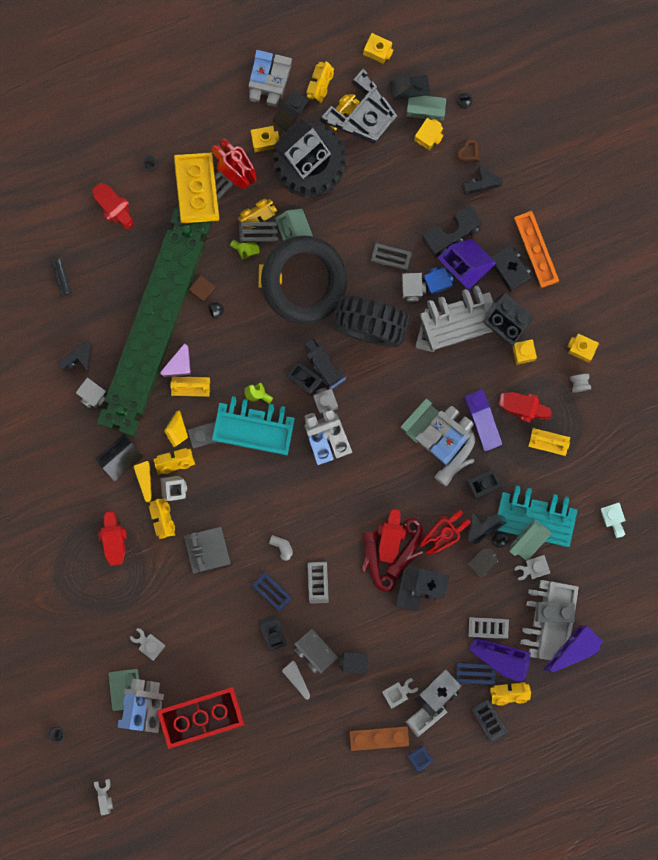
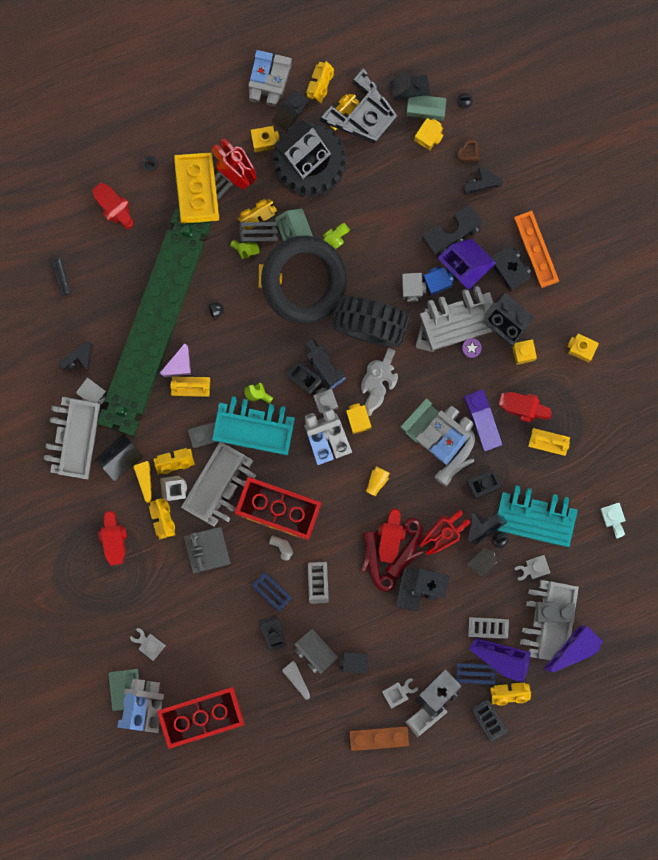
black hinge [49,727,65,743] -> none
light grey plate [94,779,113,815] -> none
yellow piece [164,410,188,447] -> none
reddish brown tile [189,275,216,302] -> none
yellow brick [363,33,394,64] -> none
dark grey tile [370,243,412,271] -> none
dark blue tile [407,745,434,772] -> none
sand green panel [509,518,551,561] -> none
light grey wheel [570,374,591,392] -> none
none -> light grey hinge [44,397,101,479]
none -> light grey hinge [181,442,256,527]
none -> red brick [235,477,322,541]
none -> lime plate [322,223,350,250]
none -> yellow brick [346,403,371,434]
none -> light grey piece [361,348,398,416]
none -> yellow cone [366,466,390,496]
none -> medium lavender tile [462,338,482,358]

